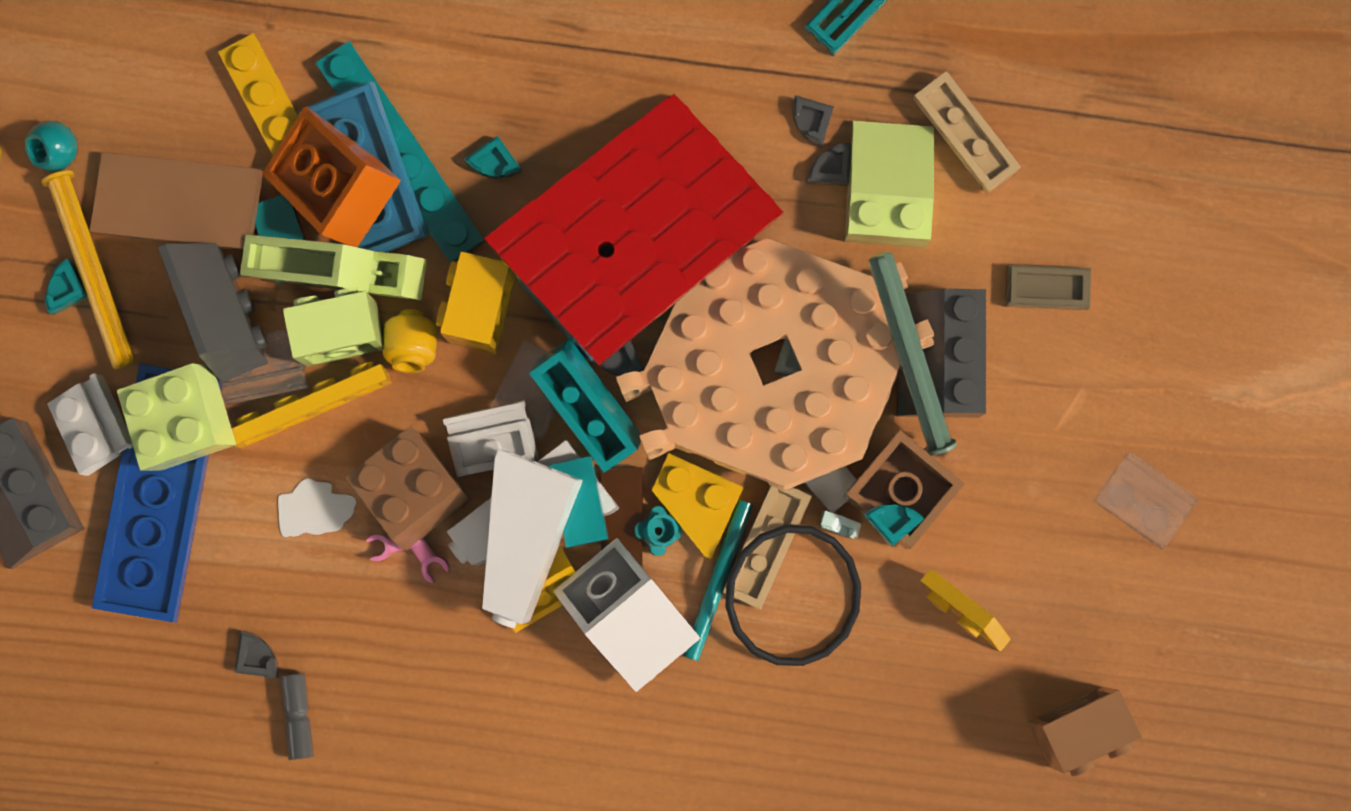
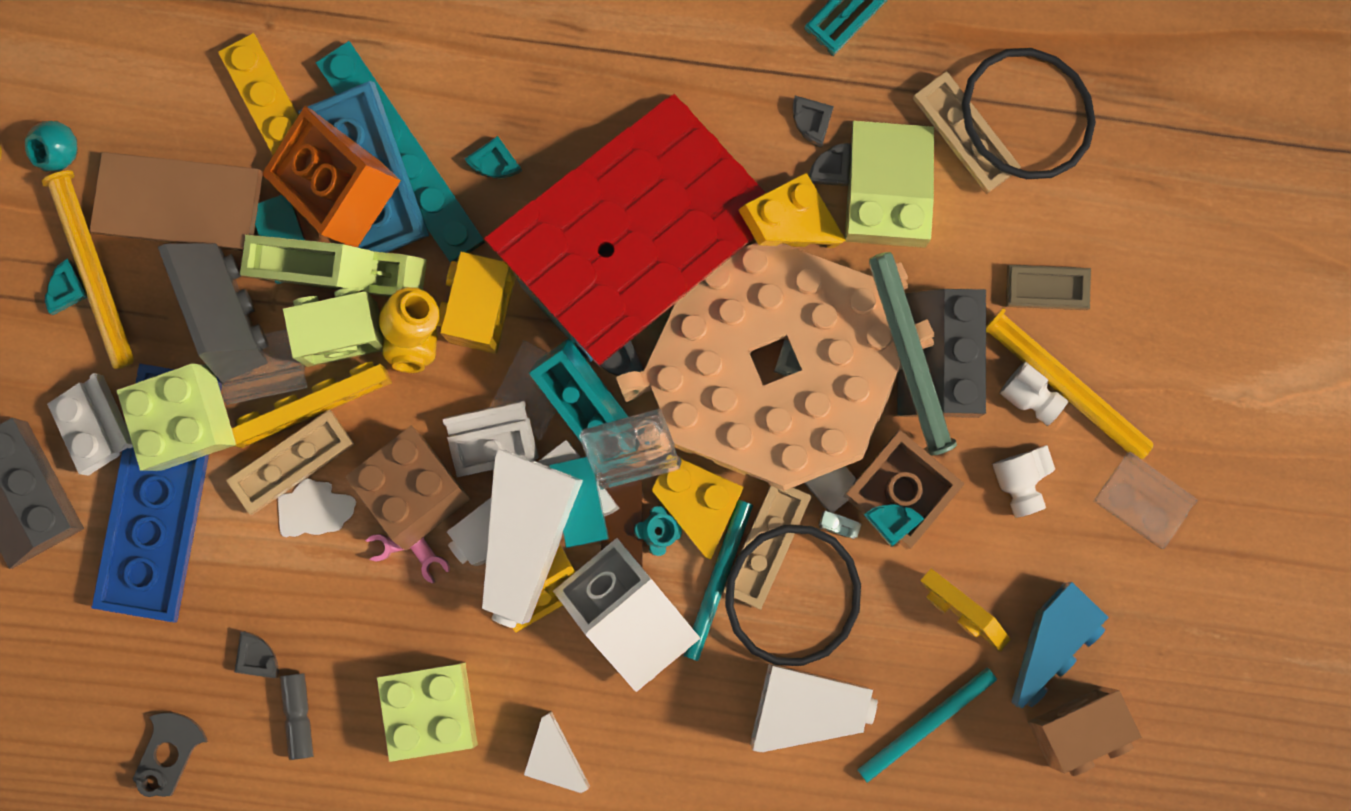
none -> dark grey piece [133,712,208,797]
none -> tan plate [226,410,355,515]
none -> yellowish green brick [377,663,478,762]
none -> yellow head [379,287,439,348]
none -> white slope [524,711,590,793]
none -> clear plate [579,408,681,490]
none -> yellow wing [739,173,846,248]
none -> white slope [750,664,878,752]
none -> teal bar [857,667,997,783]
none -> black piece [961,48,1096,180]
none -> yellow axle [986,308,1154,460]
none -> white piece [992,445,1055,518]
none -> white piece [999,361,1068,426]
none -> dark azure slope [1011,582,1109,708]

